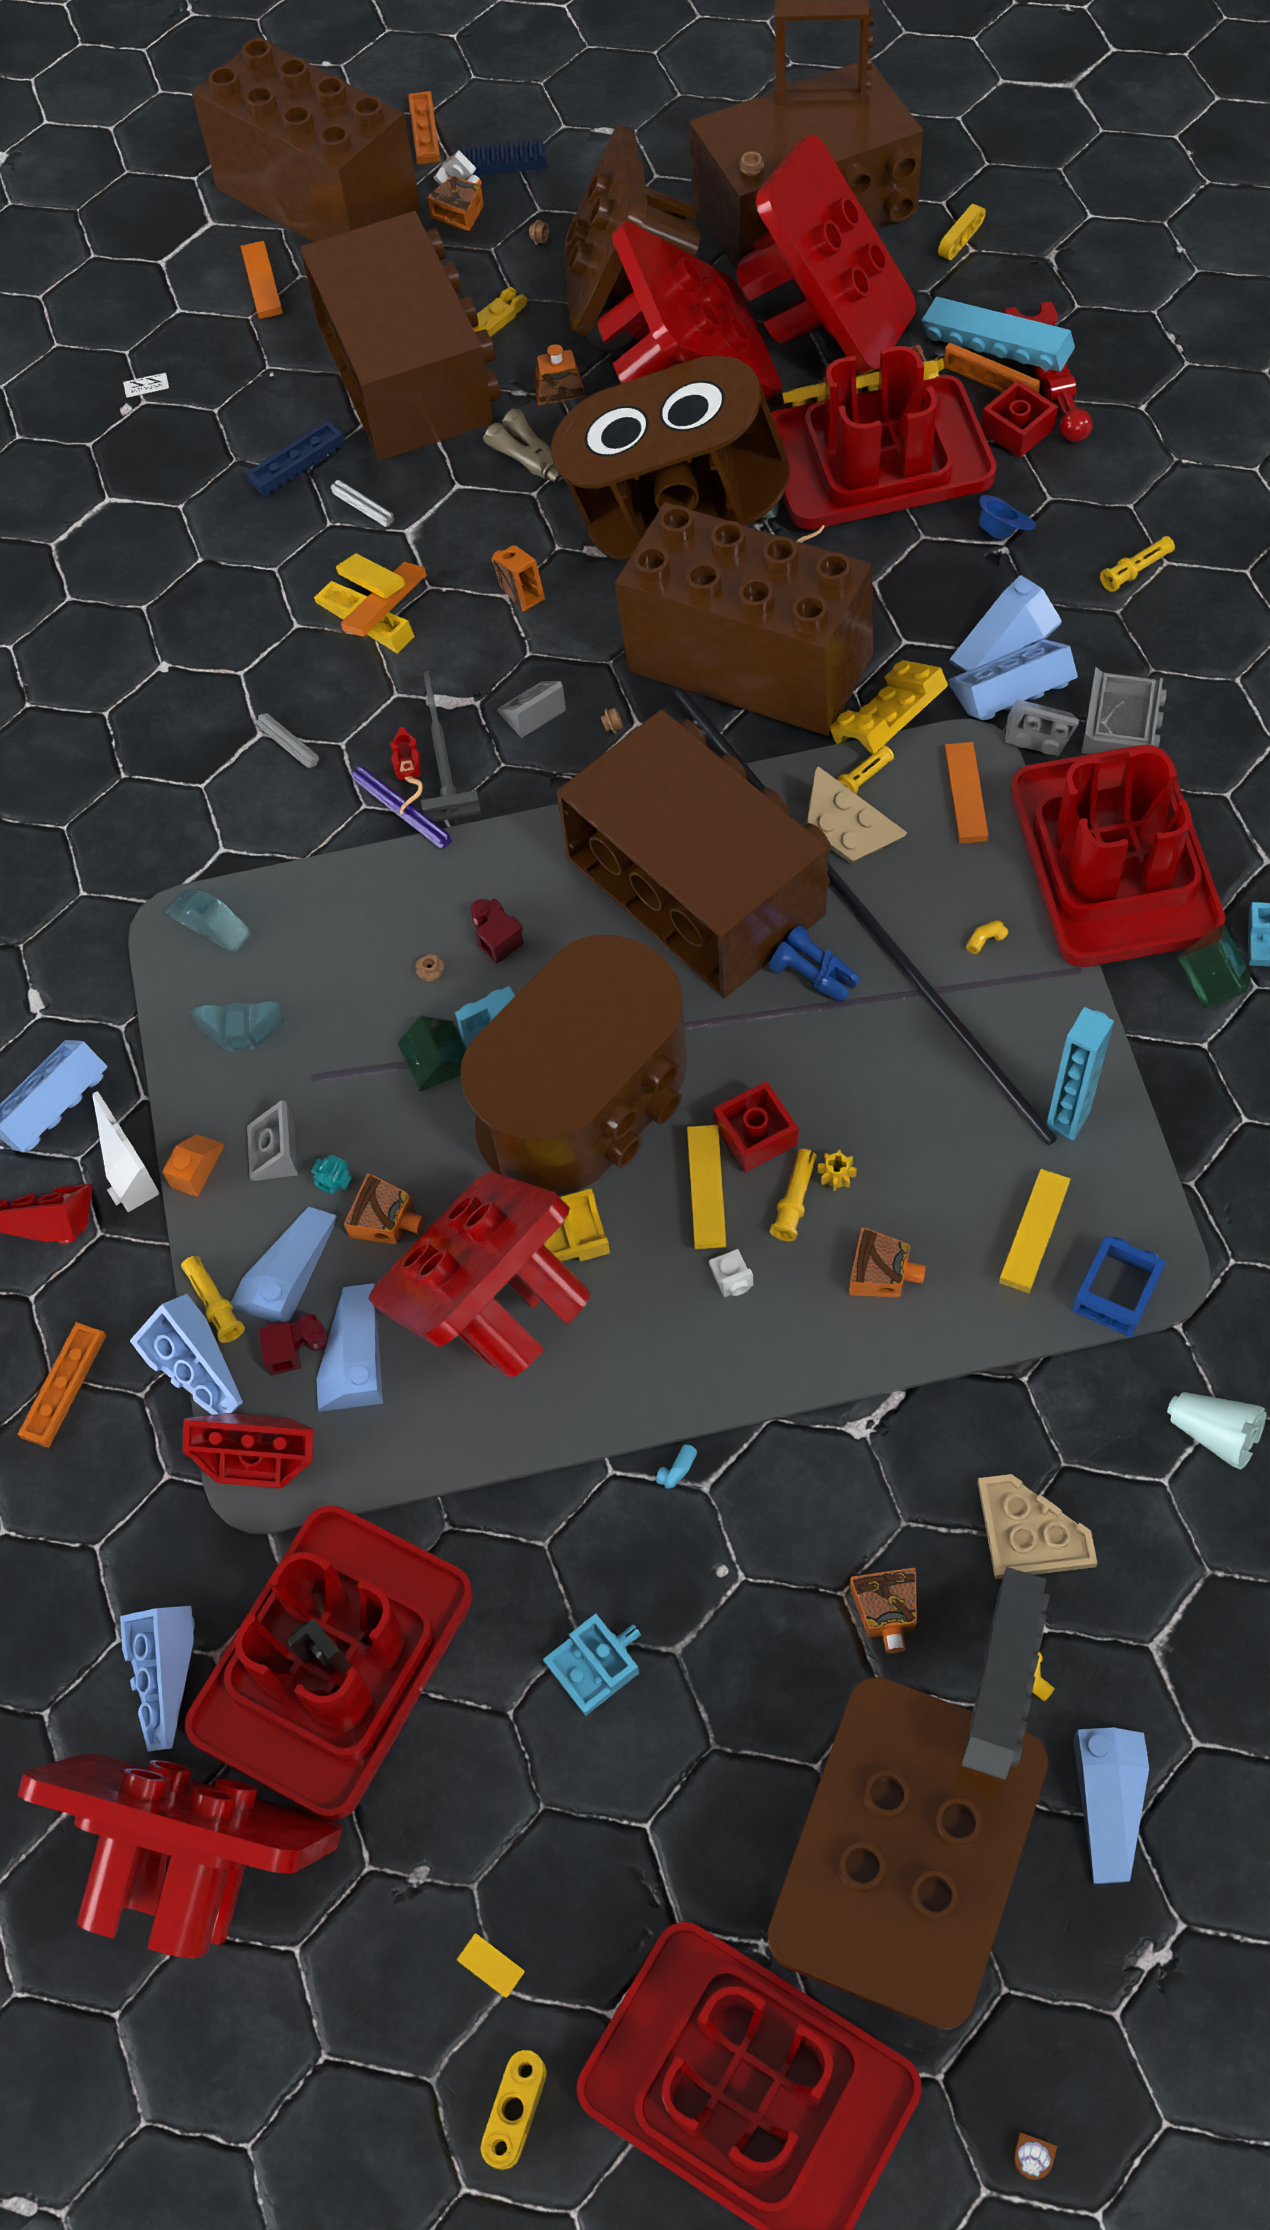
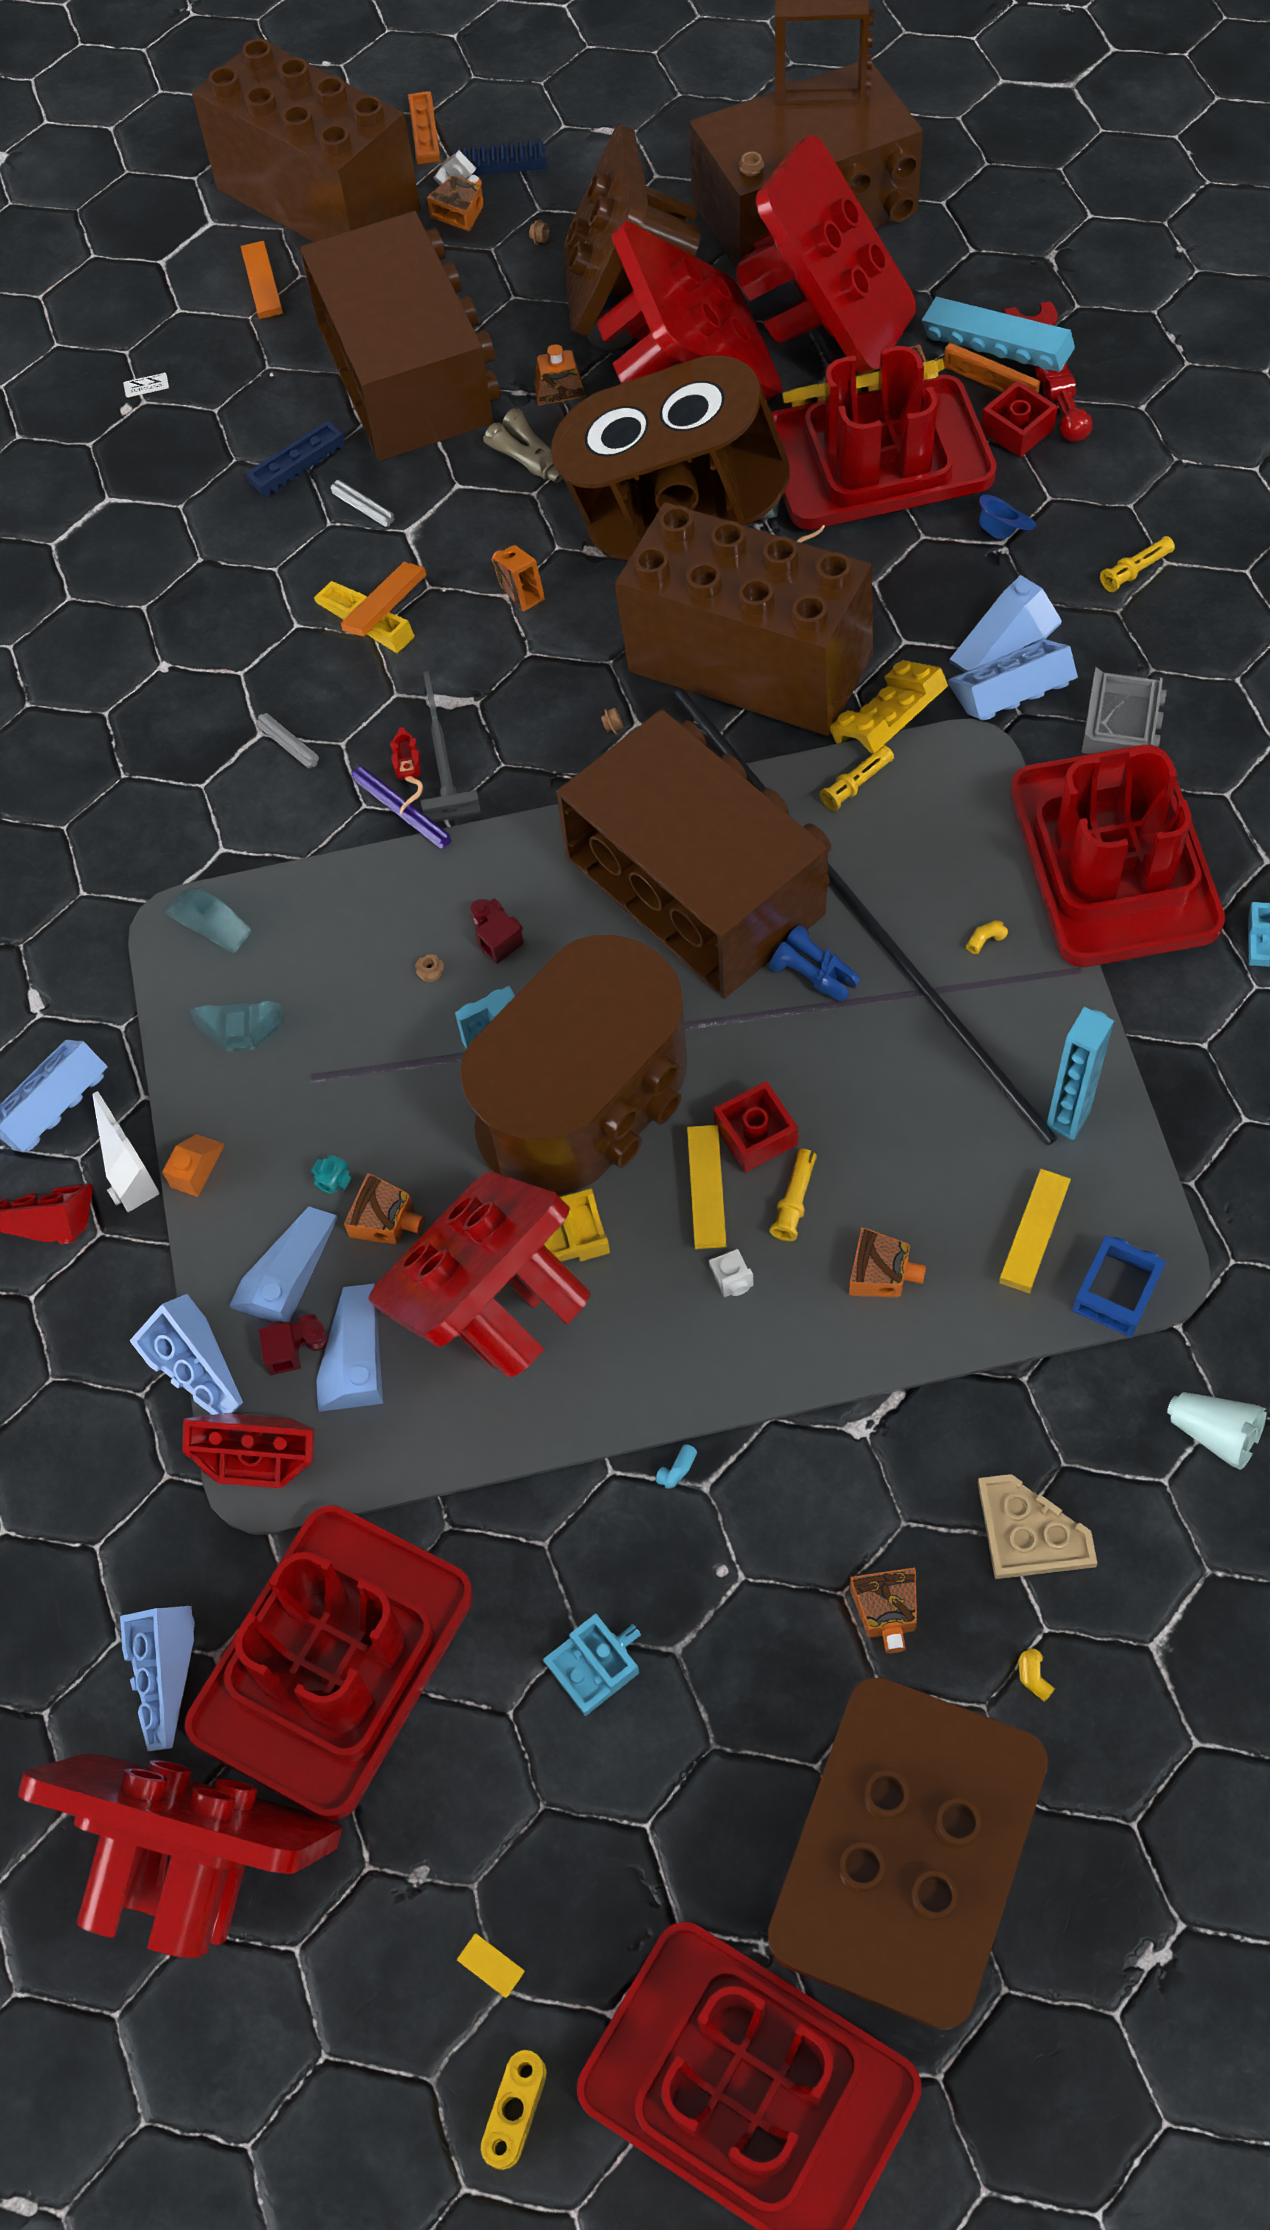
orange tile [18,1322,107,1448] -> none
yellow pin [181,1256,245,1343] -> none
light grey slope [247,1100,298,1181] -> none
pearl dark grey bracket [286,1618,352,1675] -> none
yellow tile [336,553,405,599] -> none
clear green slope [398,1016,466,1092] -> none
yellow hinge [473,287,528,337] -> none
light grey slope [497,681,566,738] -> none
tan wing [805,766,907,864] -> none
yellow gear [818,1150,857,1191] -> none
yellow beam [938,204,986,260] -> none
orange tile [944,742,989,844] -> none
dark grey brick [962,1567,1050,1780] -> none
light grey slope [1005,699,1079,756] -> none
tile [1014,2132,1057,2180] -> none
light blue wedge [1073,1727,1149,1884] -> none
clear green slope [1177,925,1251,1008] -> none

